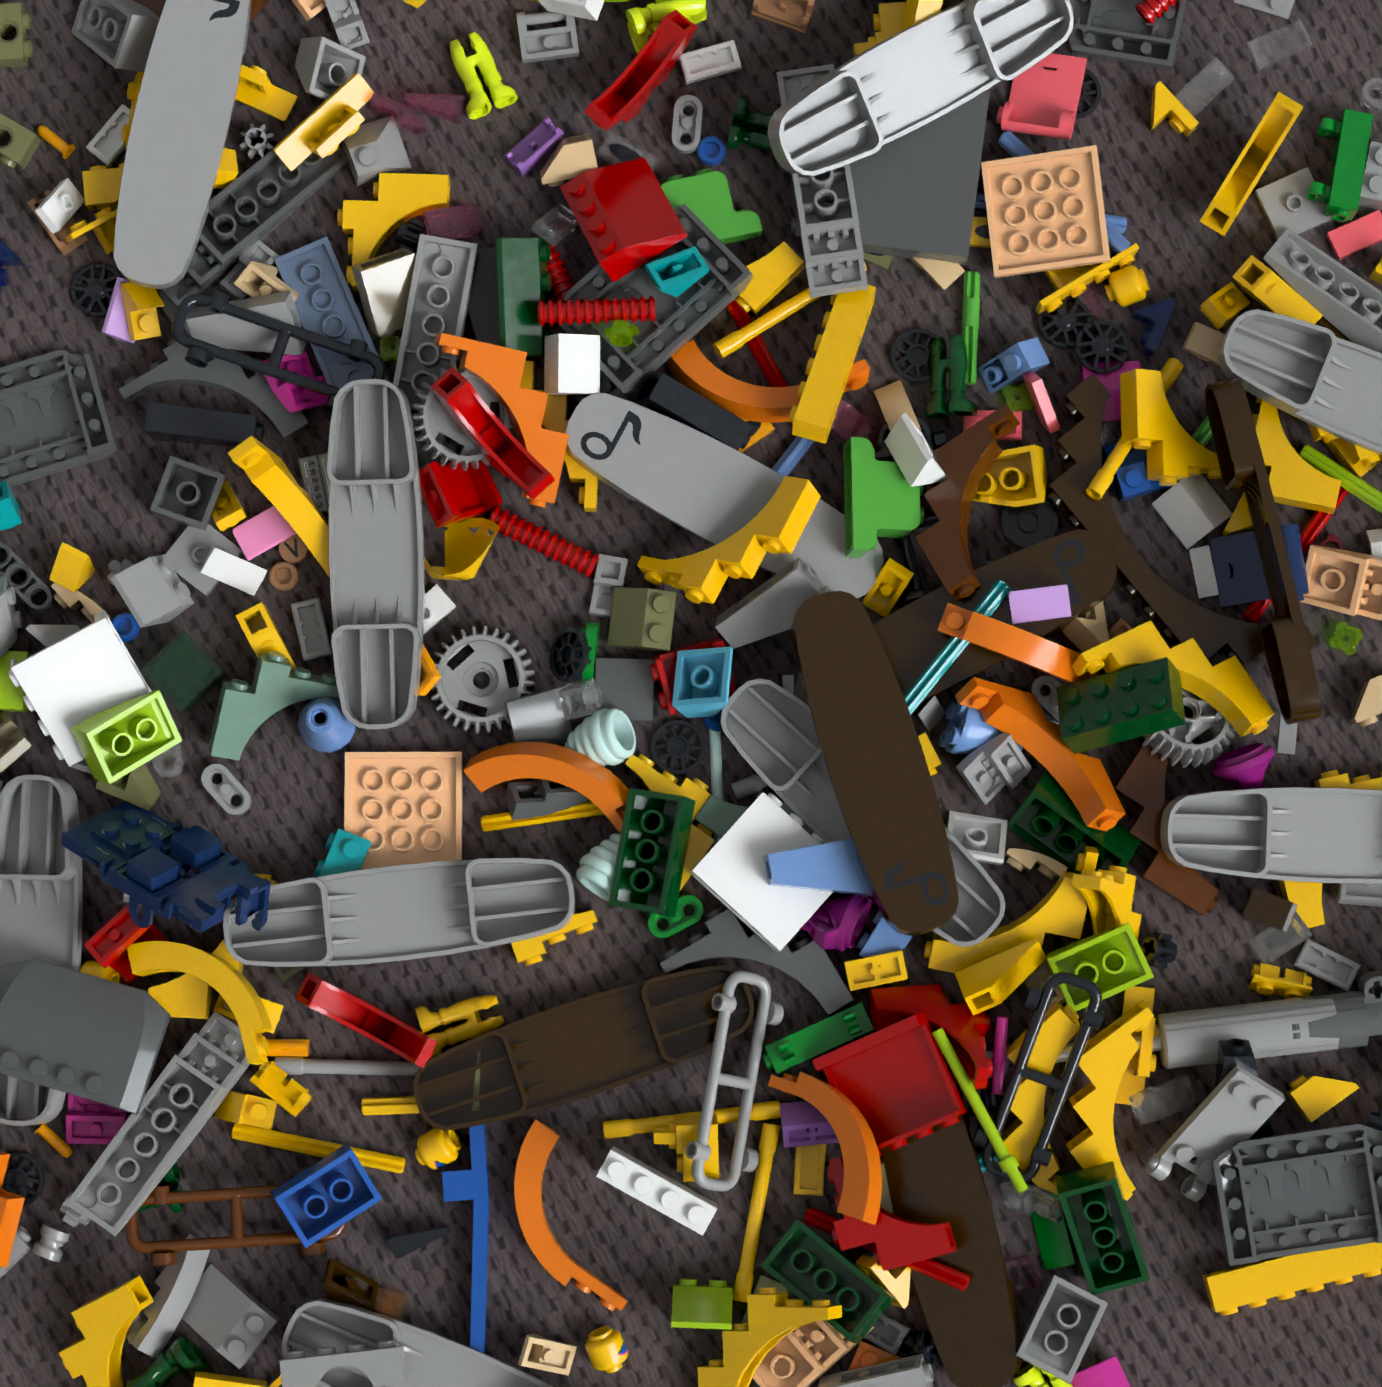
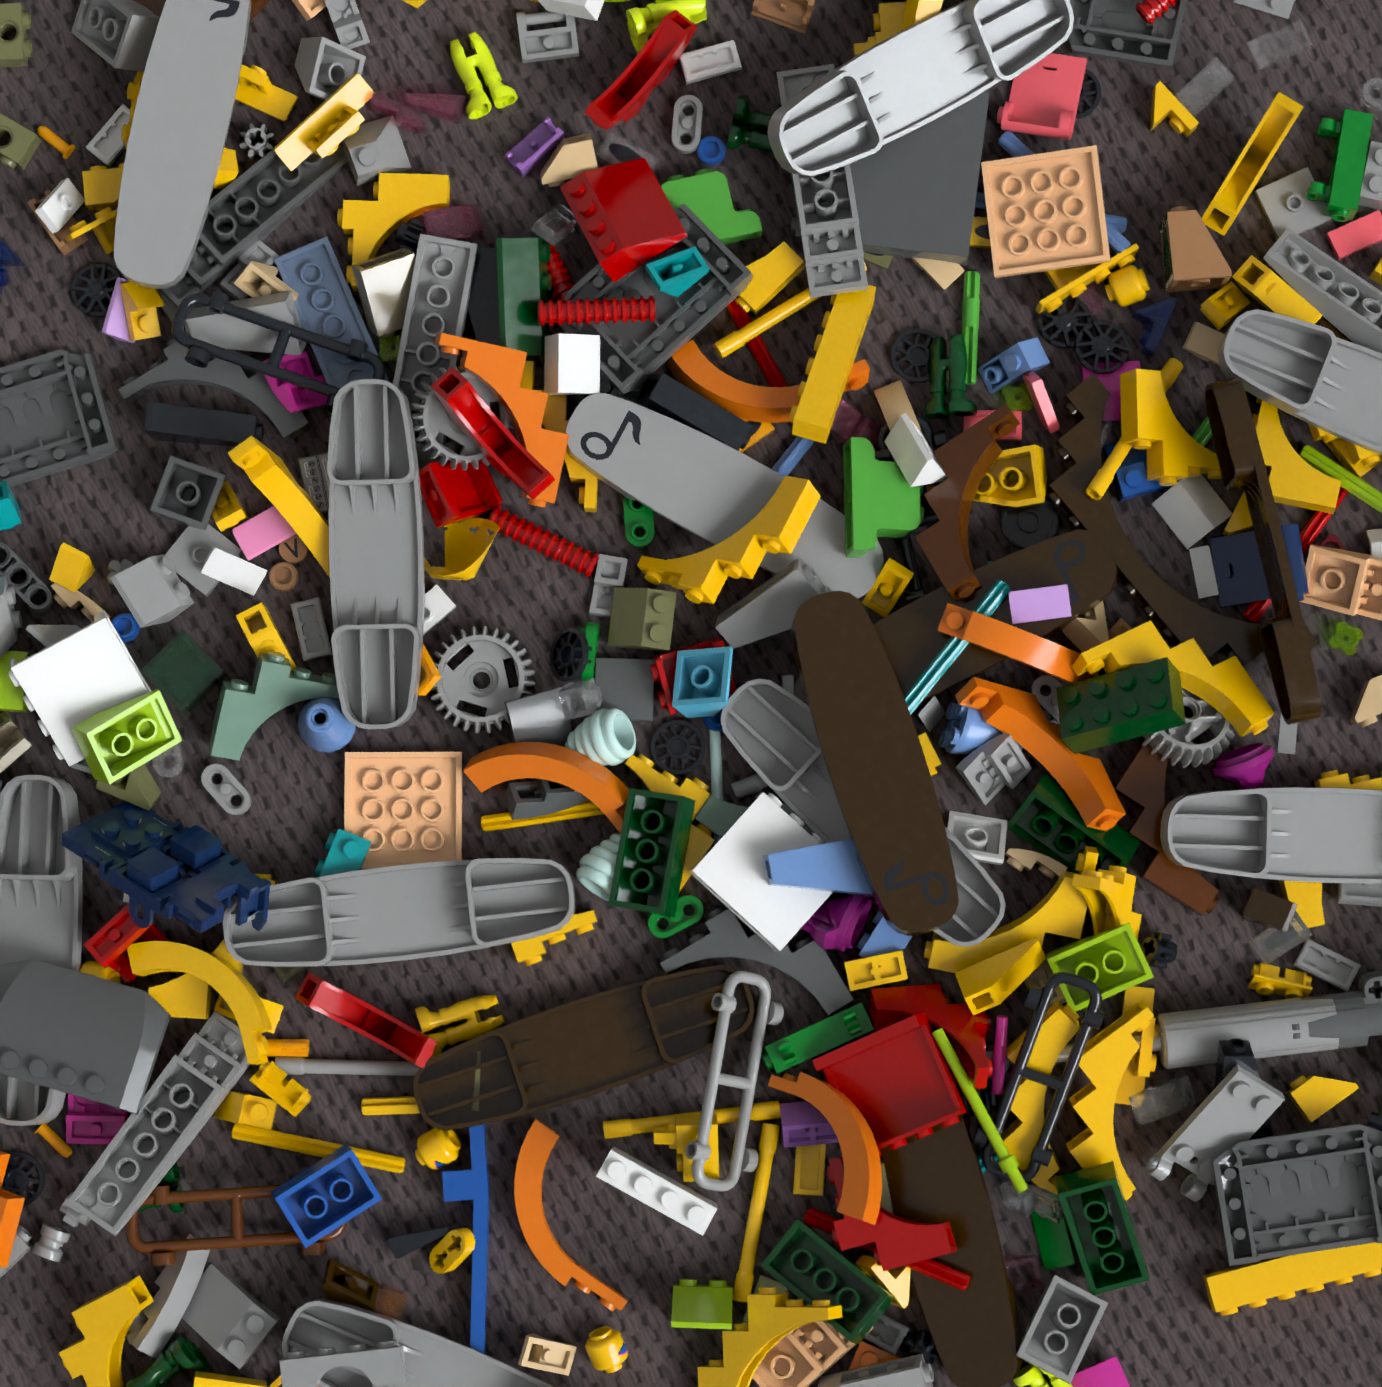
clear neon green plate [604,320,639,347] -> none
none -> yellow beam [429,1228,475,1274]
none -> green plate [623,497,655,548]
none -> medium nougat slope [1159,206,1232,293]

